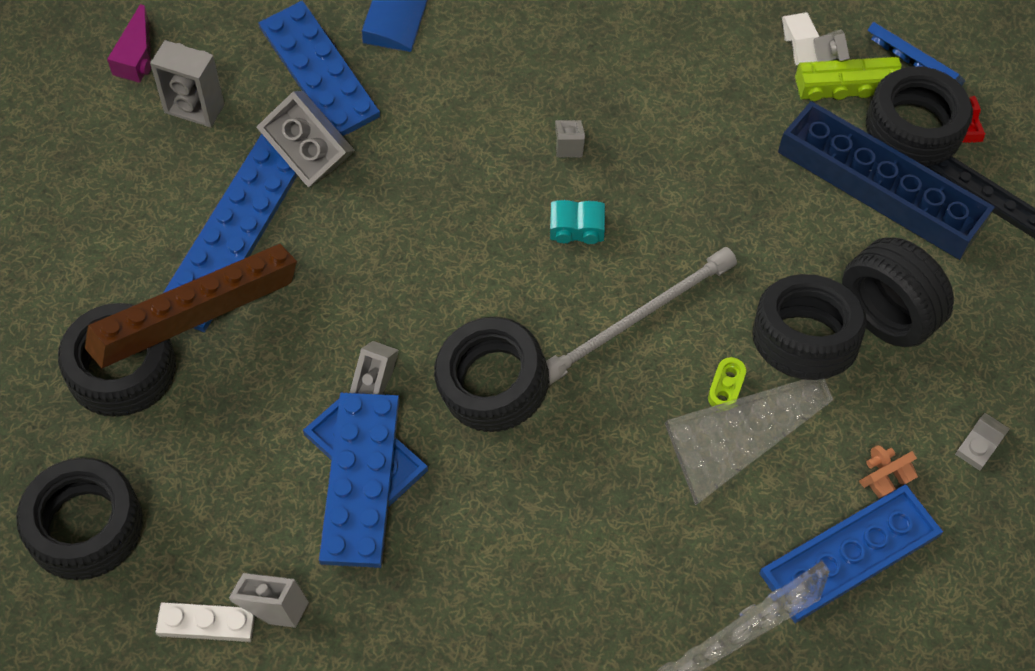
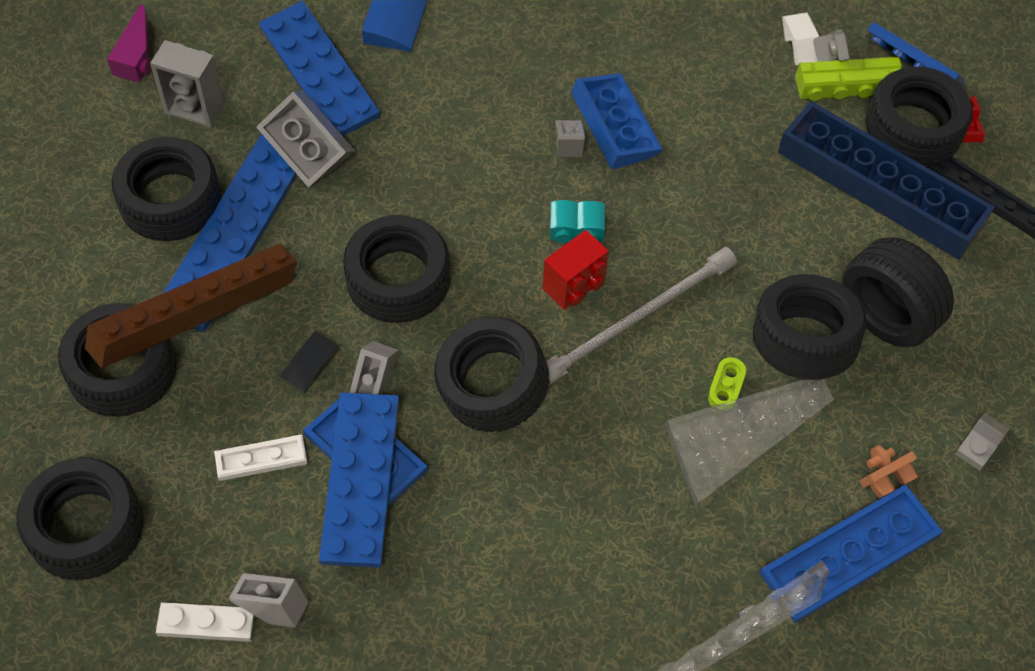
none -> black tyre [111,137,221,241]
none -> white tile [214,434,307,481]
none -> black slope [280,331,339,393]
none -> black tyre [343,215,450,323]
none -> red brick [542,230,609,310]
none -> blue slope [571,73,663,170]

